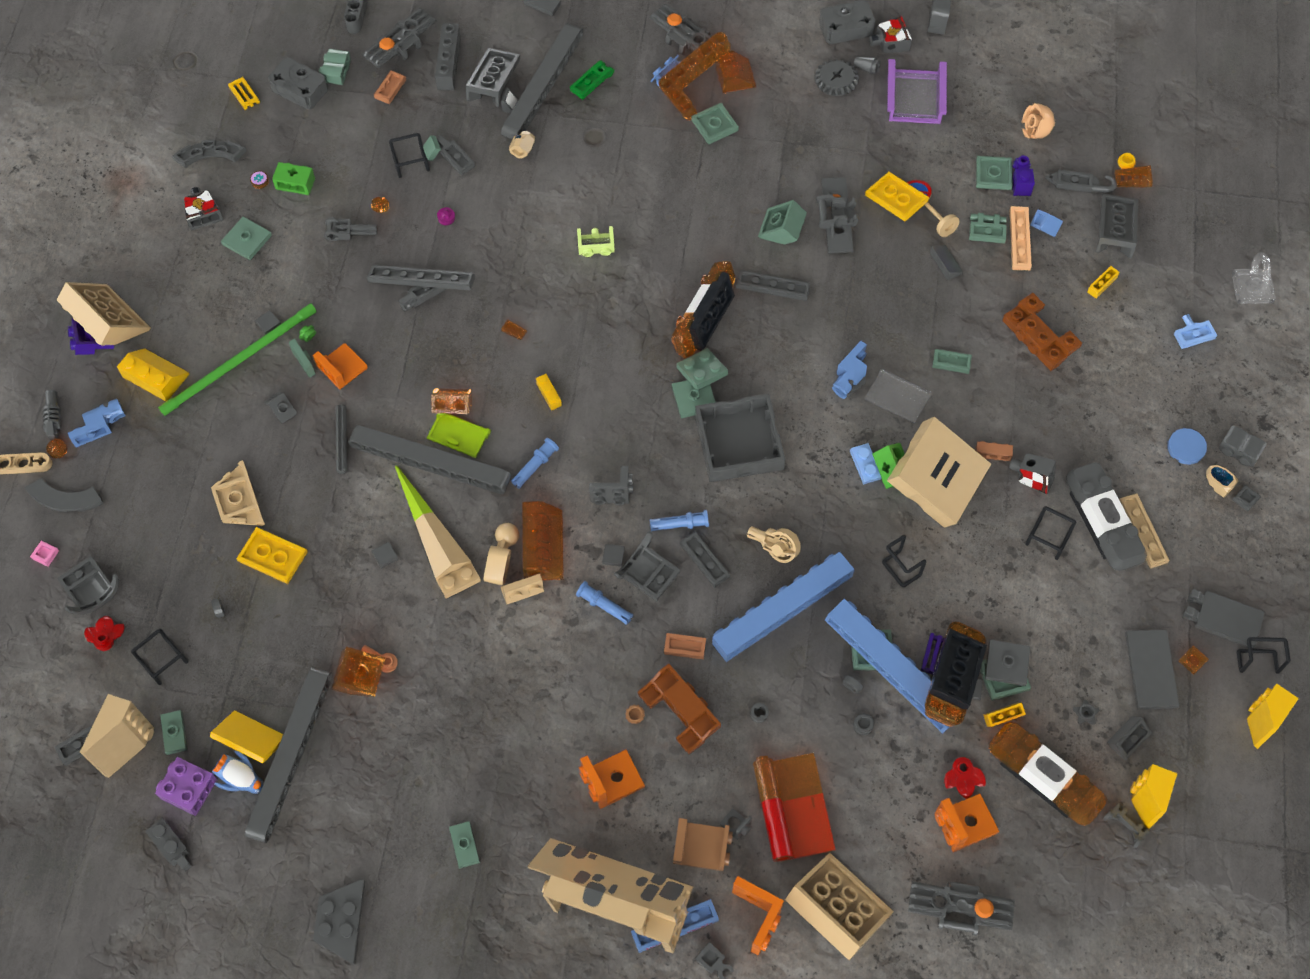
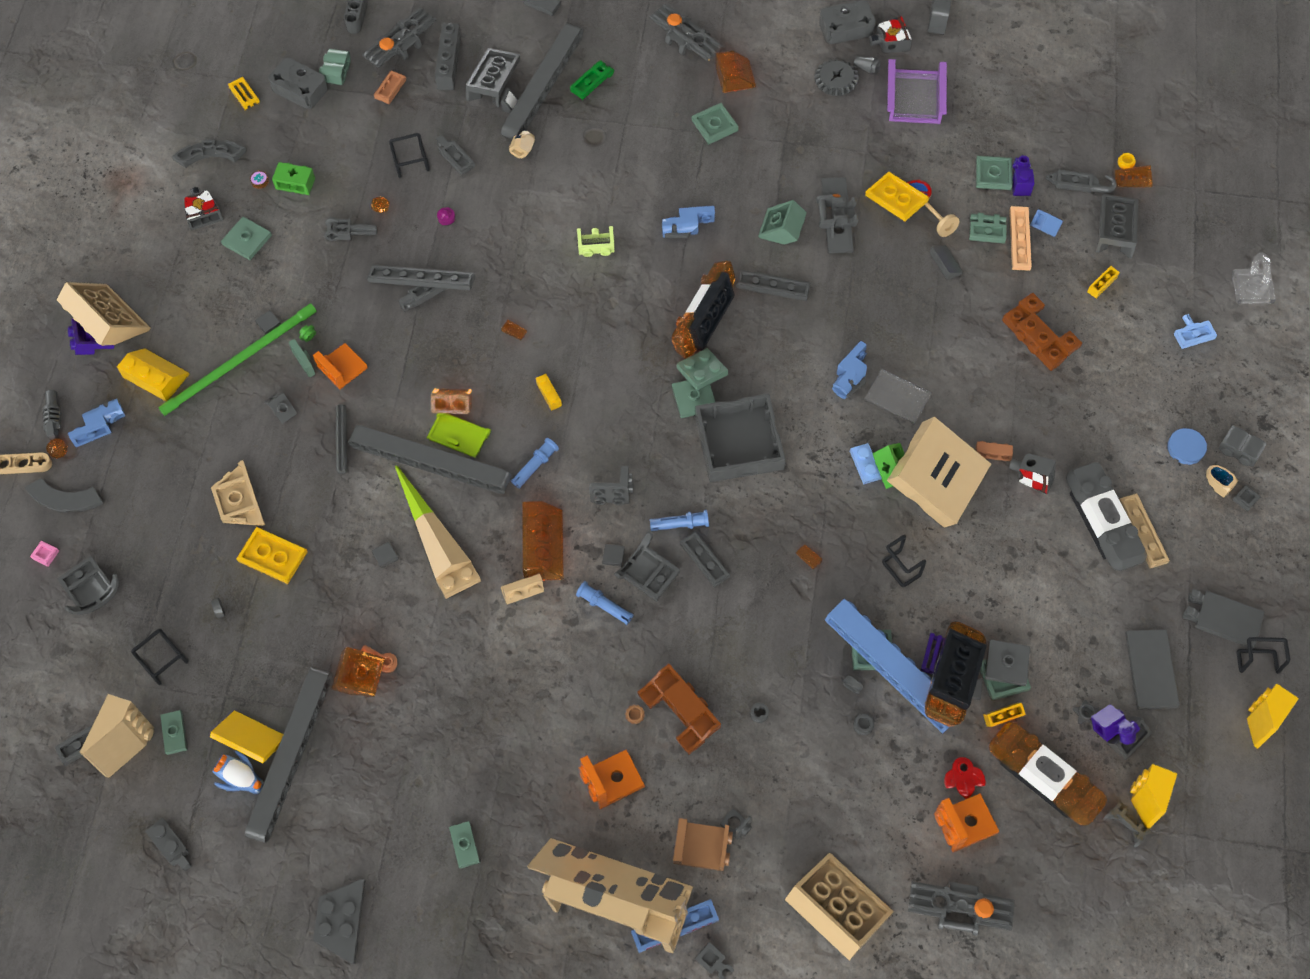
red plate [84,616,125,651] -> none
medium lavender brick [155,757,217,816] -> none
sand green tile [423,135,441,161] -> none
tan beam [484,523,520,586] -> none
medium blue hinge [651,55,684,87] -> none
clear orange beam [659,32,731,120] -> none
nougat tile [664,633,706,660] -> none
medium blue brick [712,552,854,662] -> none
orange bracket [732,876,784,956] -> none
tan pin [747,526,801,563] -> none
clear orange door [753,753,836,862] -> none
sand green plate [932,349,972,374] -> none
light nougat cylinder [1022,103,1055,139] -> none
black piece [1025,506,1077,560] -> none
clear orange plate [1179,646,1209,675] -> none
none -> medium blue plate [662,206,715,238]
none -> clear orange piece [796,545,822,569]
none -> dark purple brick [1091,704,1140,745]

